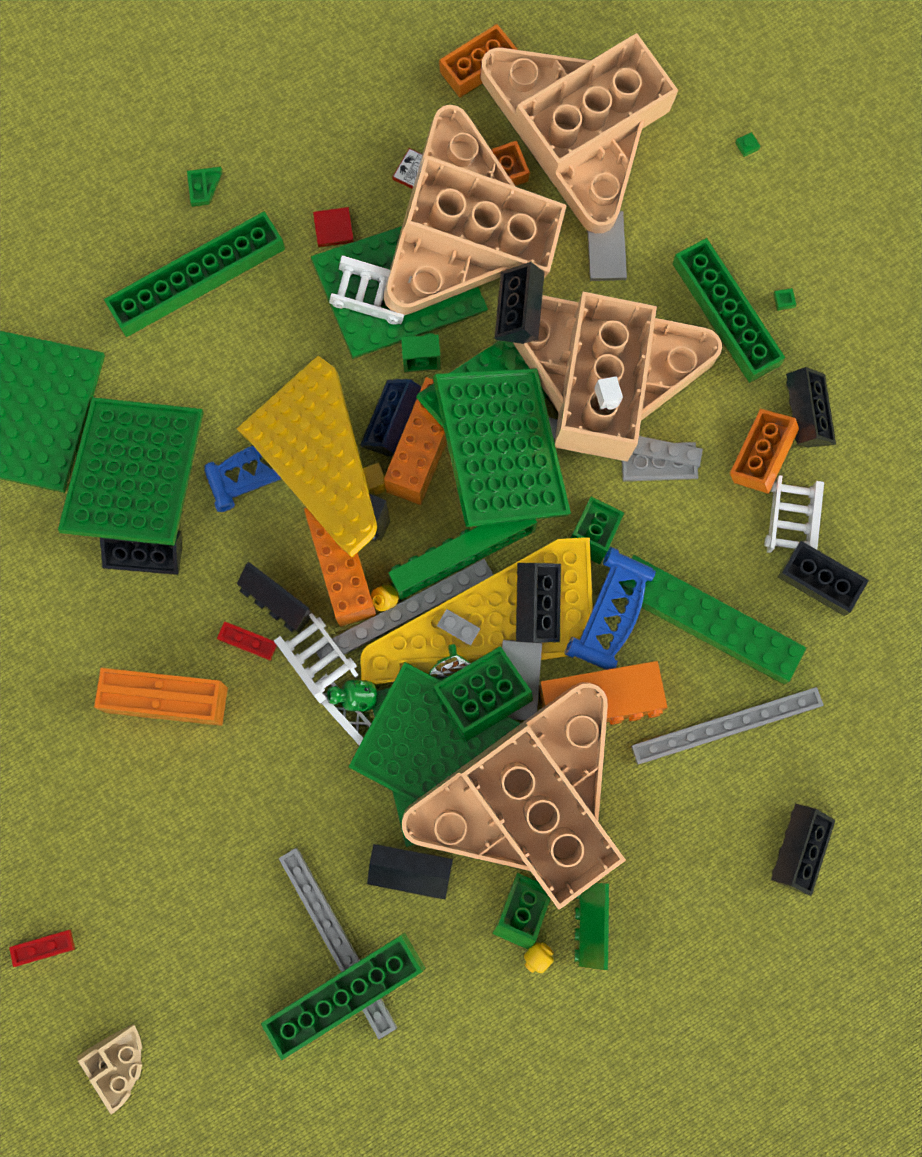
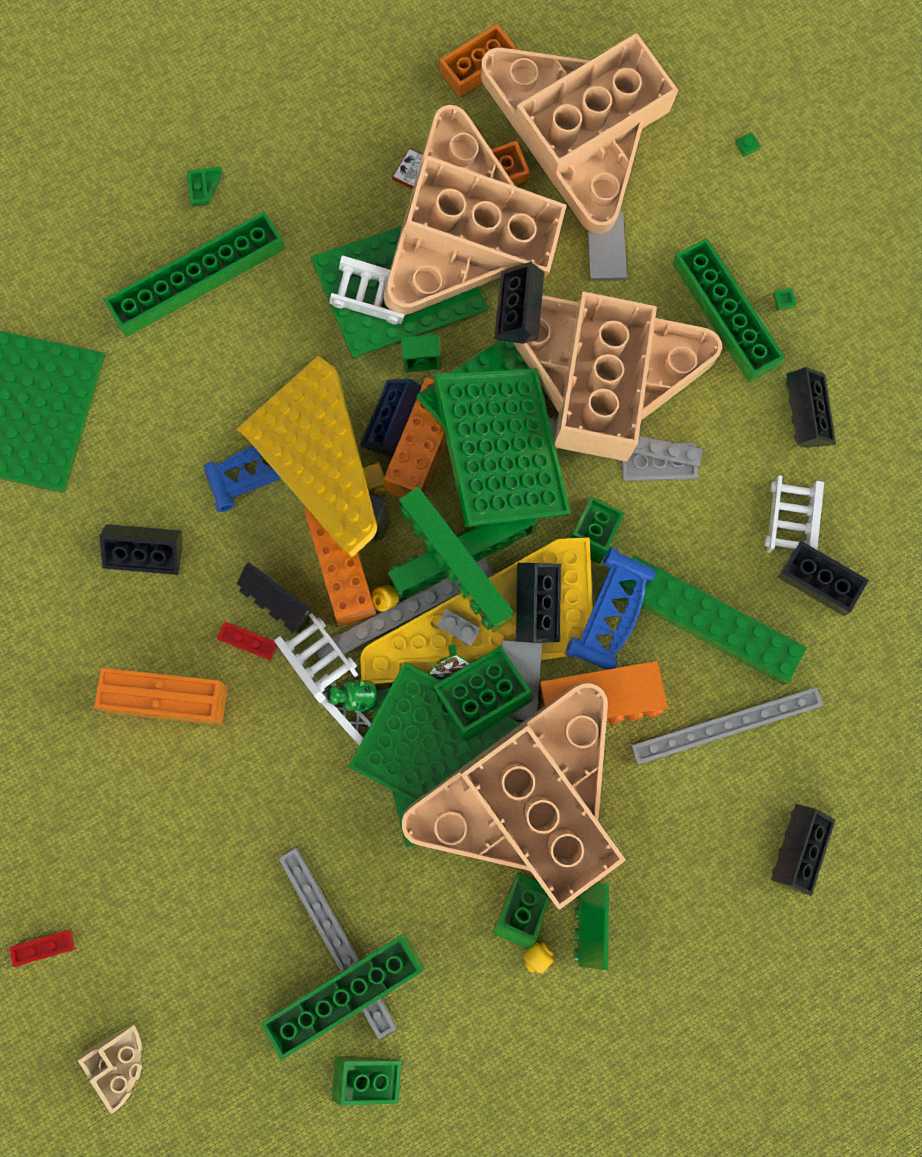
green plate [58,397,204,545] -> none
red tile [313,207,354,247] -> none
black slope [367,844,453,900] -> none
white brick [594,376,623,410] -> none
orange brick [730,409,799,494] -> none
none -> green slope [331,1056,402,1106]
none -> green brick [399,486,514,633]

